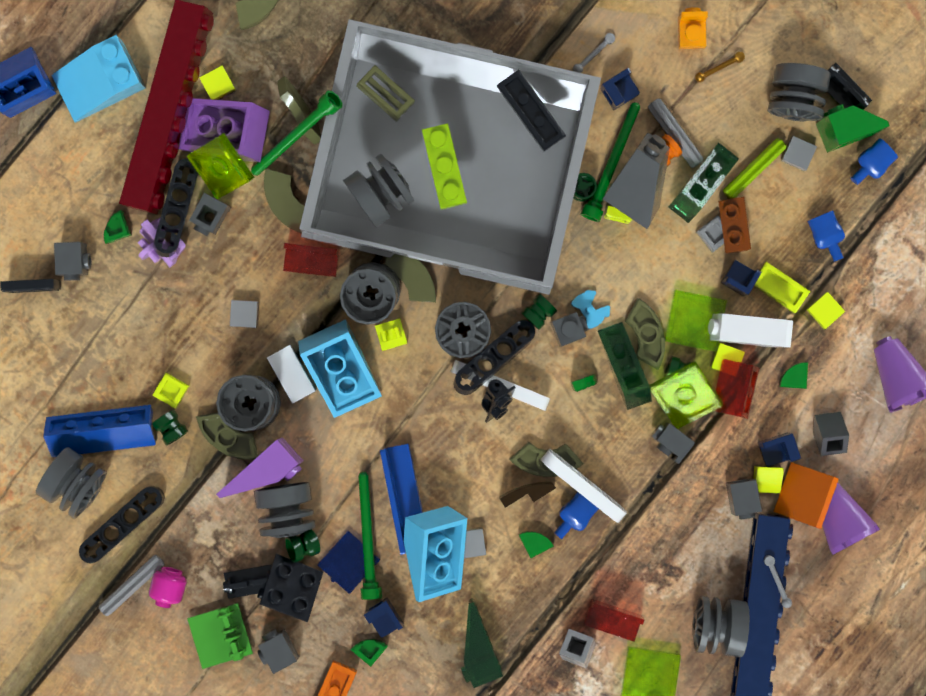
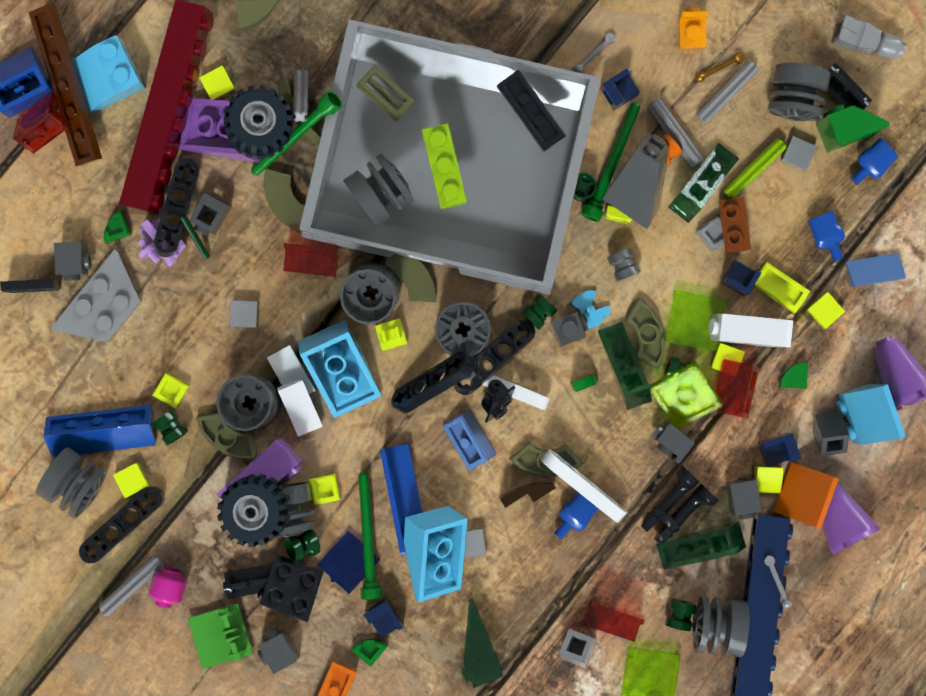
clear neon green tile [187,133,255,200] -> none
green tile [518,531,554,558] -> none
none -> clear red panel [13,92,70,154]
none -> reddish brown plate [29,4,102,166]
none -> light grey wing [51,249,142,342]
none -> neon yellow tile [113,463,150,498]
none -> dark green piece [180,214,210,260]
none -> black wheel [217,474,291,547]
none -> black wheel [224,85,293,159]
none -> white tile [277,378,323,437]
none -> light grey axle [293,69,308,122]
none -> neon yellow tile [309,474,341,505]
none -> black beam [391,351,475,413]
none -> medium blue slope [442,410,496,471]
none -> flat silver wheel [607,247,641,282]
none -> black piece [641,466,719,544]
none -> clear green slope [656,521,746,570]
none -> dark green wheel [665,598,696,631]
none -> light grey axle [696,61,759,124]
none -> light grey piece [831,15,907,59]
none -> medium azure slope [836,384,906,445]
none -> medium blue slope [846,253,906,287]

